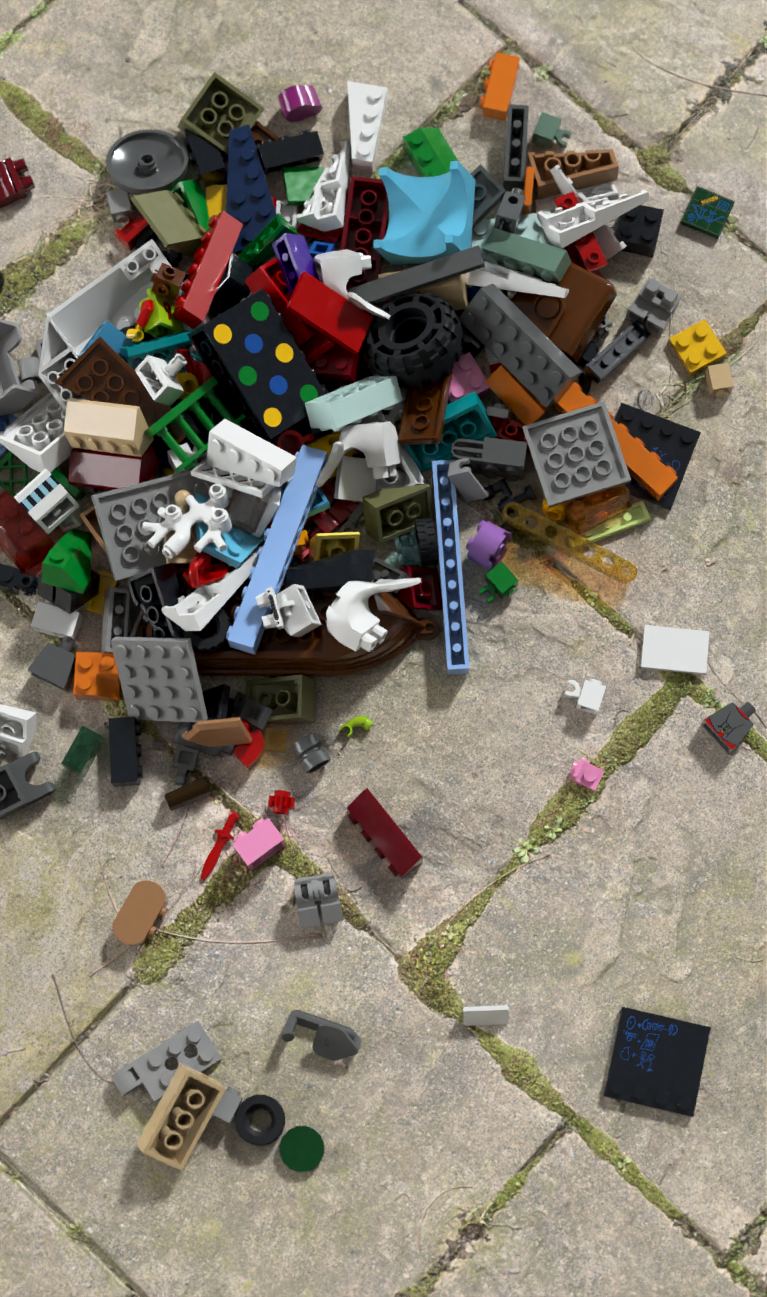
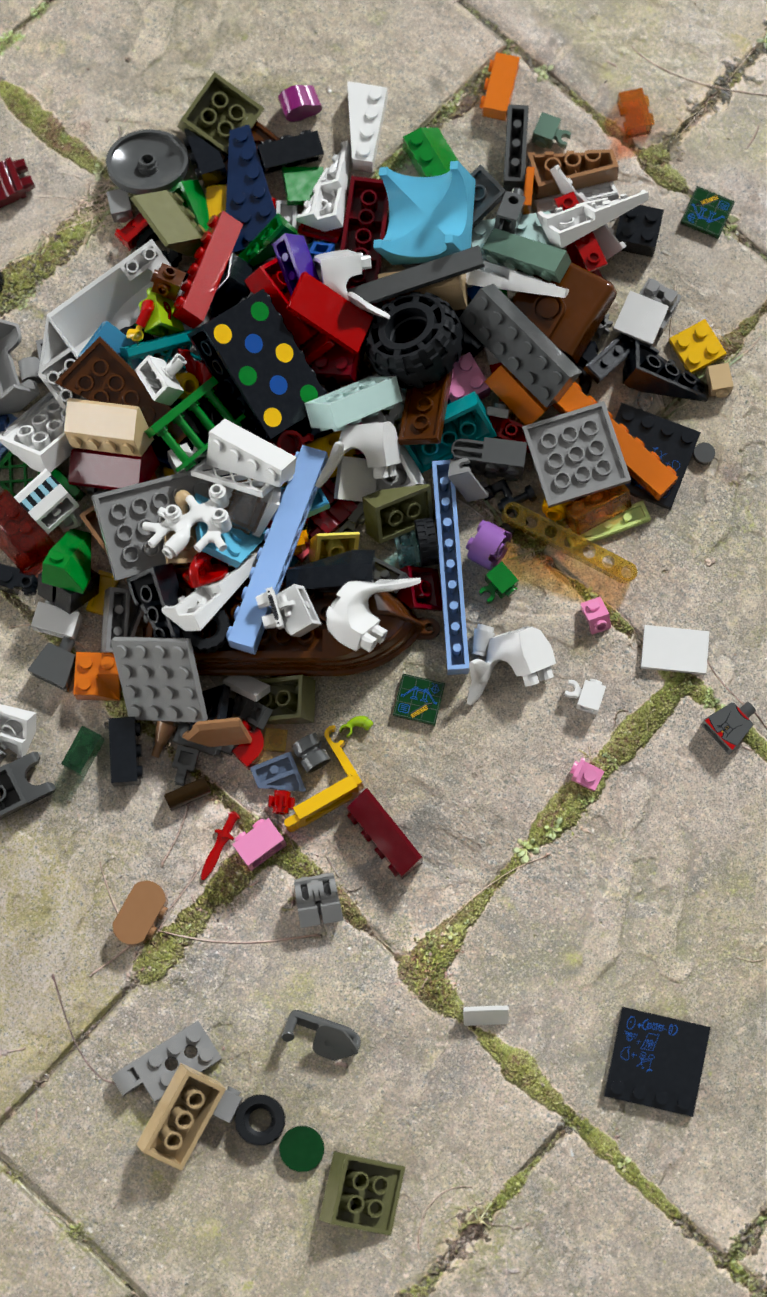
none -> medium nougat cone [151,721,177,758]
none -> white tile [223,676,270,702]
none -> sand blue wing [250,751,306,792]
none -> yellow hinge [284,725,364,833]
none -> olive slope [319,1151,405,1236]
none -> dark green tile [393,673,445,726]
none -> white hips [467,626,556,705]
none -> white cone [472,624,495,657]
none -> bright pink bracket [580,597,611,635]
none -> white tile [613,290,669,346]
none -> clear orange brick [617,88,654,139]
none -> black wedge [623,339,709,402]
none -> dark grey tile [693,442,715,465]

